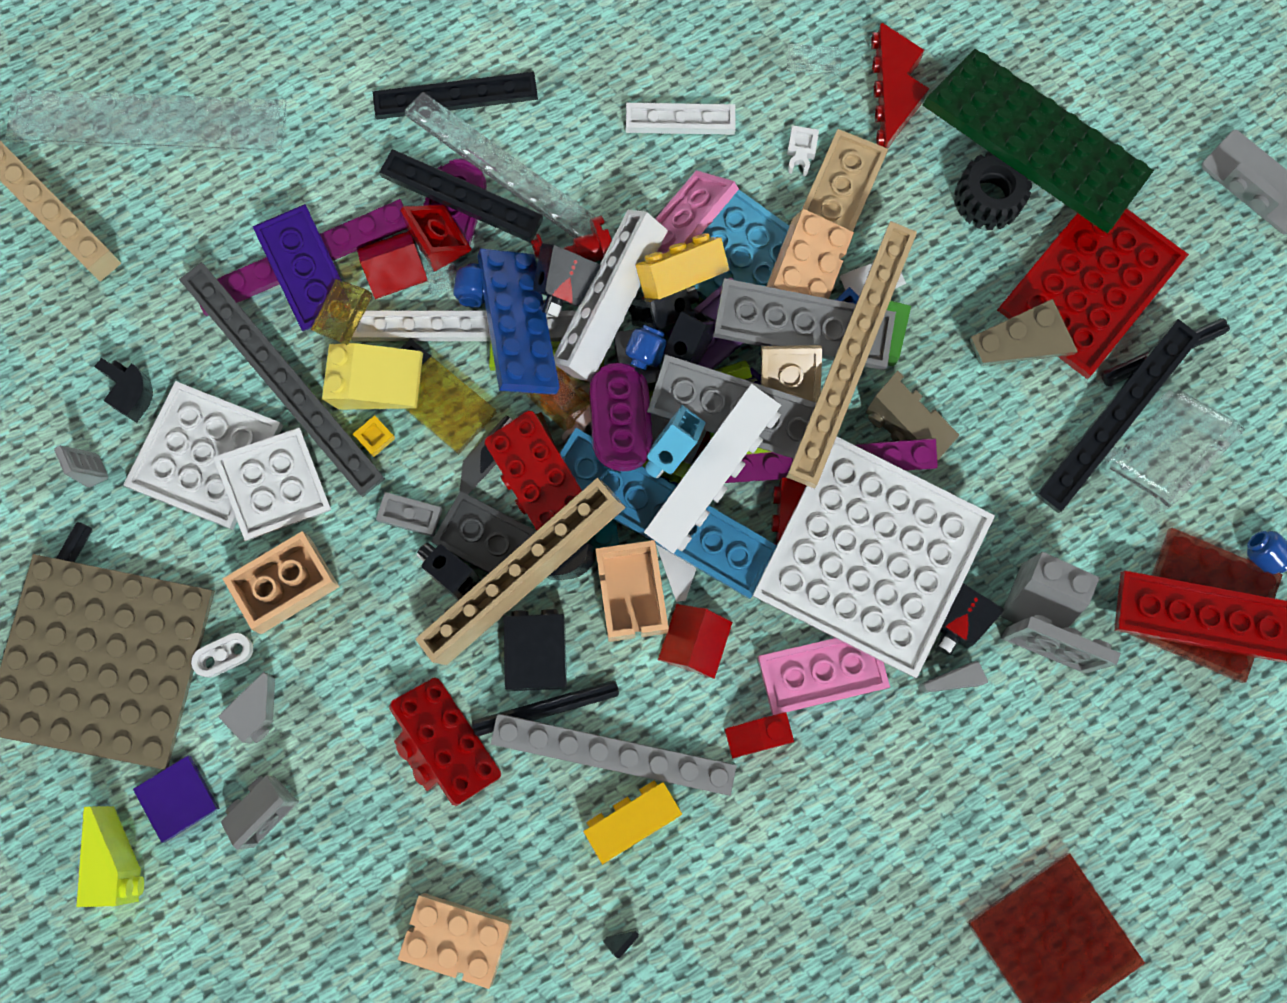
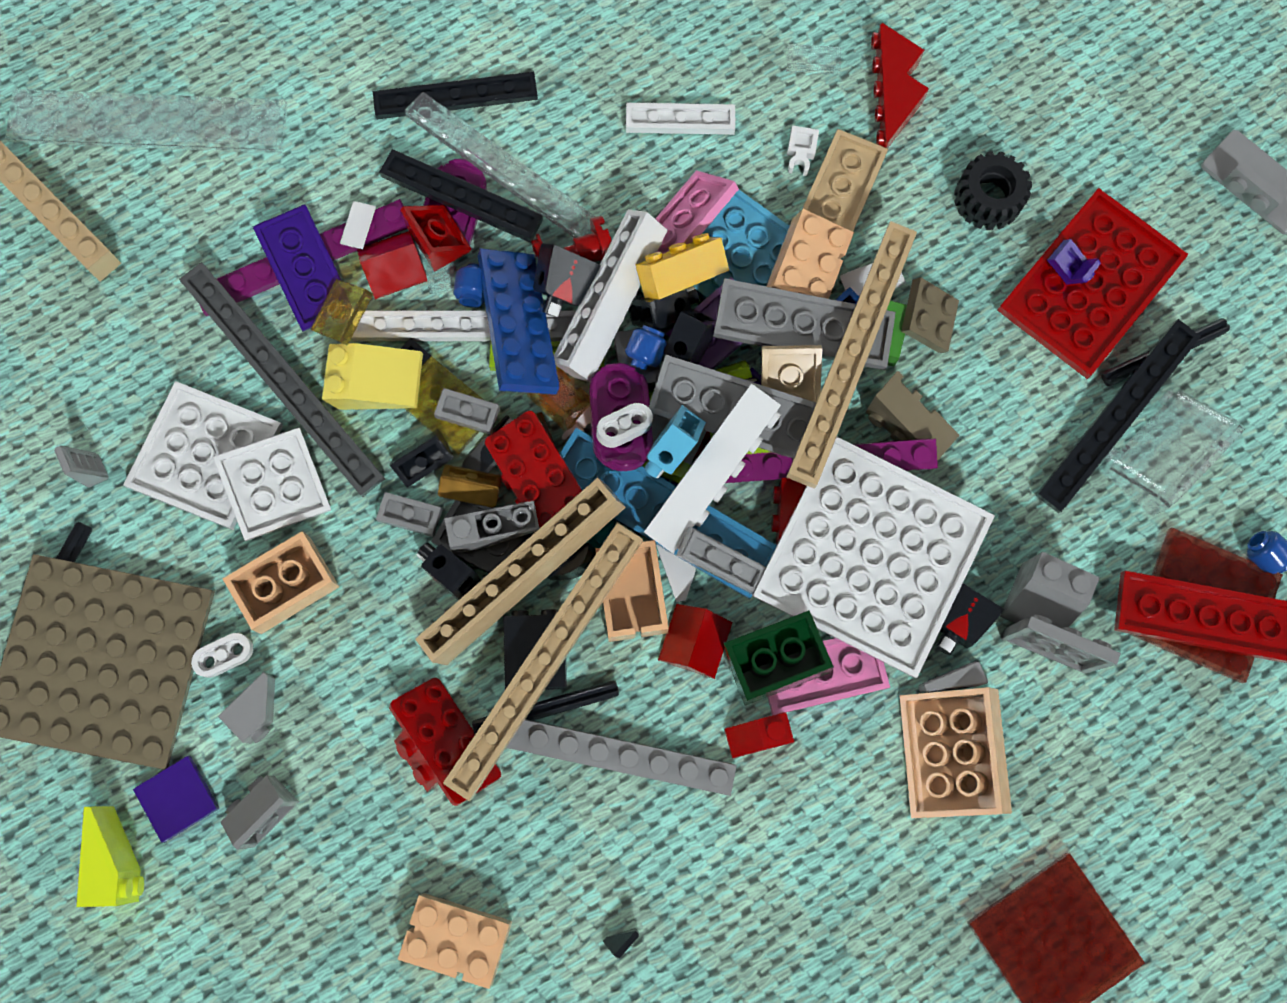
black brick [94,358,153,423] -> none
yellow plate [353,415,396,457] -> none
yellow brick [583,780,683,865] -> none
dark green plate [922,49,1154,234] -> none
dark tan wedge [969,299,1078,366] -> none
none -> white sticker [340,201,376,249]
none -> black slope [389,429,454,488]
none -> light grey plate [434,388,500,435]
none -> pearl gold slope [438,464,502,508]
none -> tan plate [443,523,643,801]
none -> light grey slope [444,501,540,554]
none -> white plate [596,403,653,448]
none -> light grey tile [676,528,766,595]
none -> dark green slope [724,610,834,706]
none -> light nougat slope [899,687,1012,818]
none -> dark tan plate [901,277,959,353]
none -> dark purple bracket [1047,239,1101,284]

